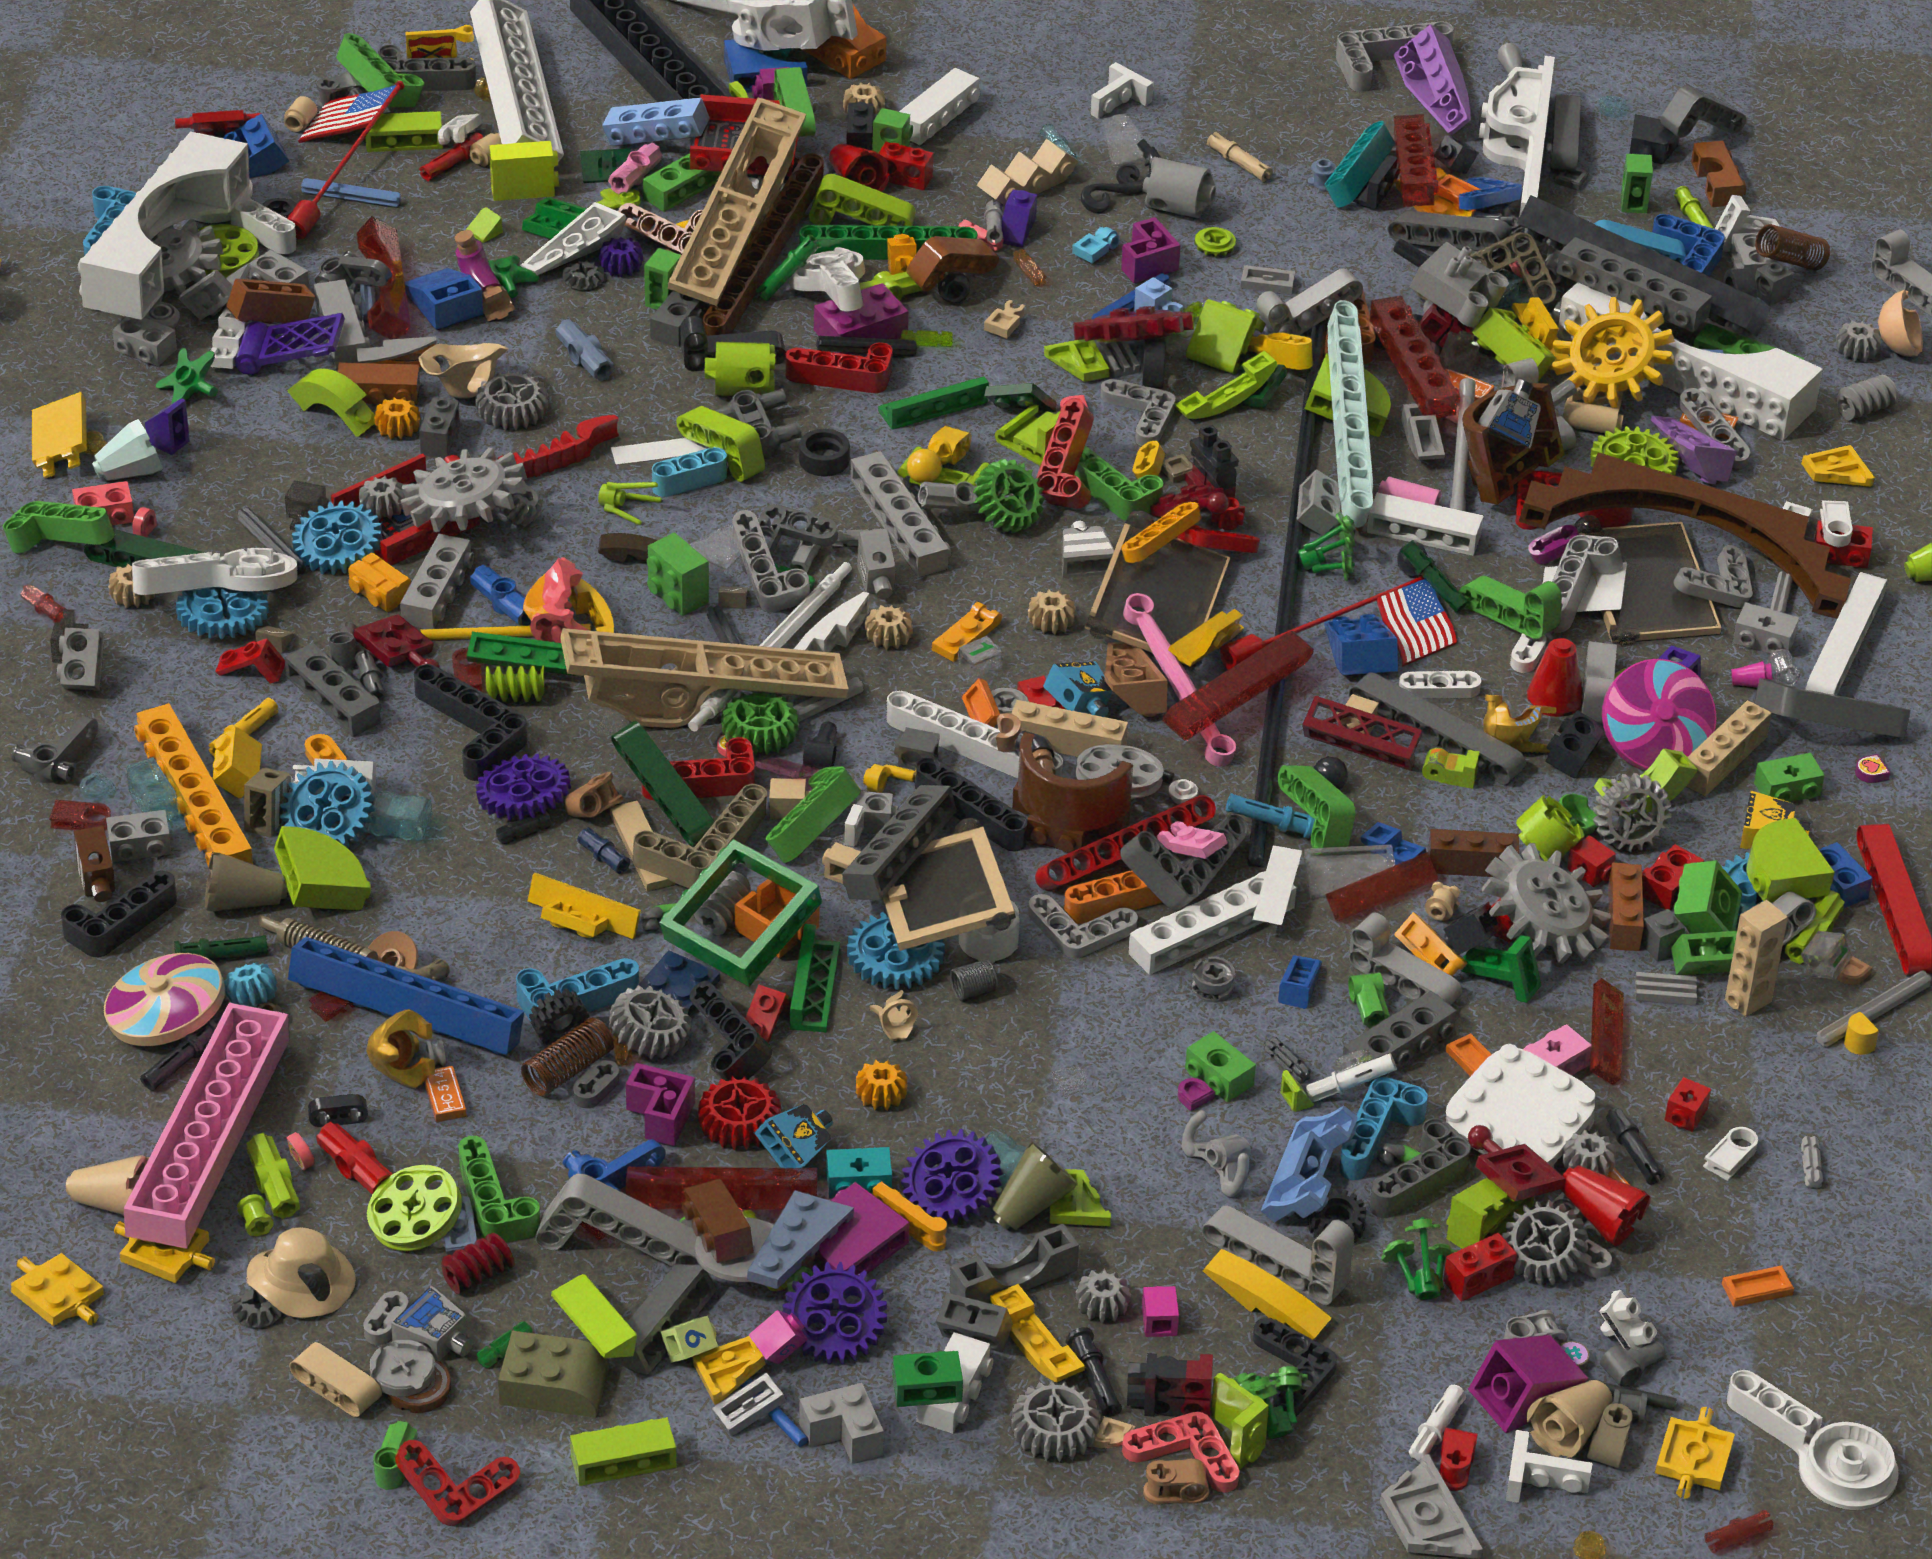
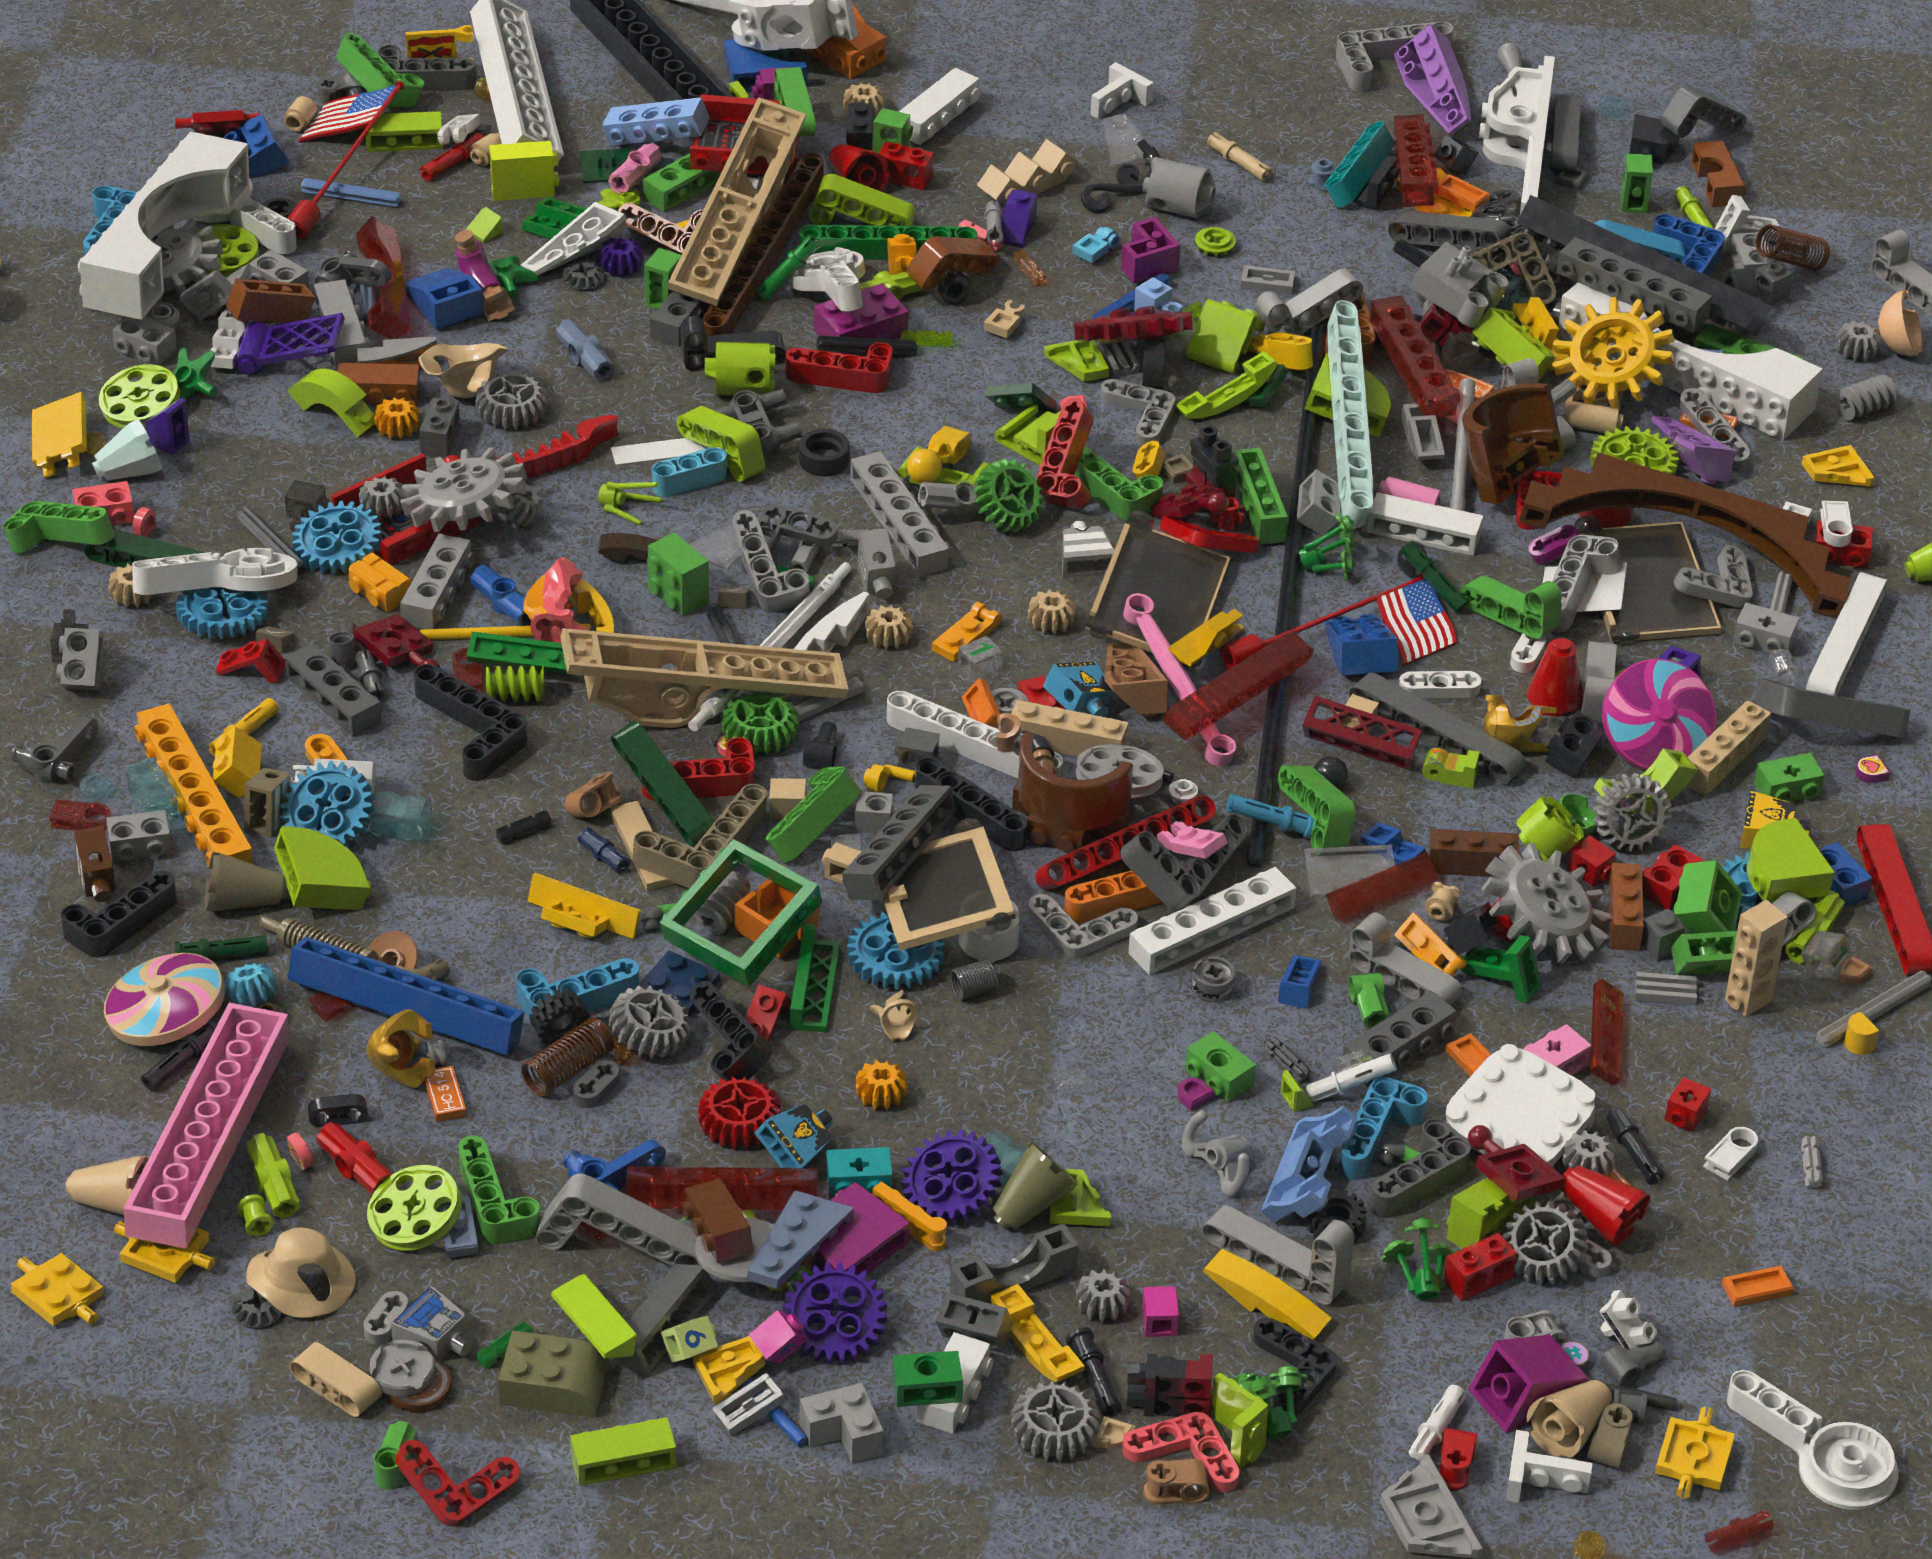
clear red axle [20,585,68,624] -> none
dark red piece [441,1233,515,1294] -> none
dark purple gear [476,754,571,820] -> none
magenta brick [626,1063,695,1146] -> none
clear pink piece [755,757,819,779] -> none
white tile [844,804,864,847] -> none
green fence [878,376,989,430] -> none
clear light blue pin [1040,123,1077,159] -> none
light orange beam [1121,502,1201,563] -> none
white sticker [1252,845,1302,925] -> none
blue beam [1459,177,1522,210] -> none
torso [1478,379,1541,448] -> none
dark pink cone [1731,661,1772,688] -> none
none -> lime wedge [99,364,181,429]
none -> bright green brick [1234,448,1288,545]

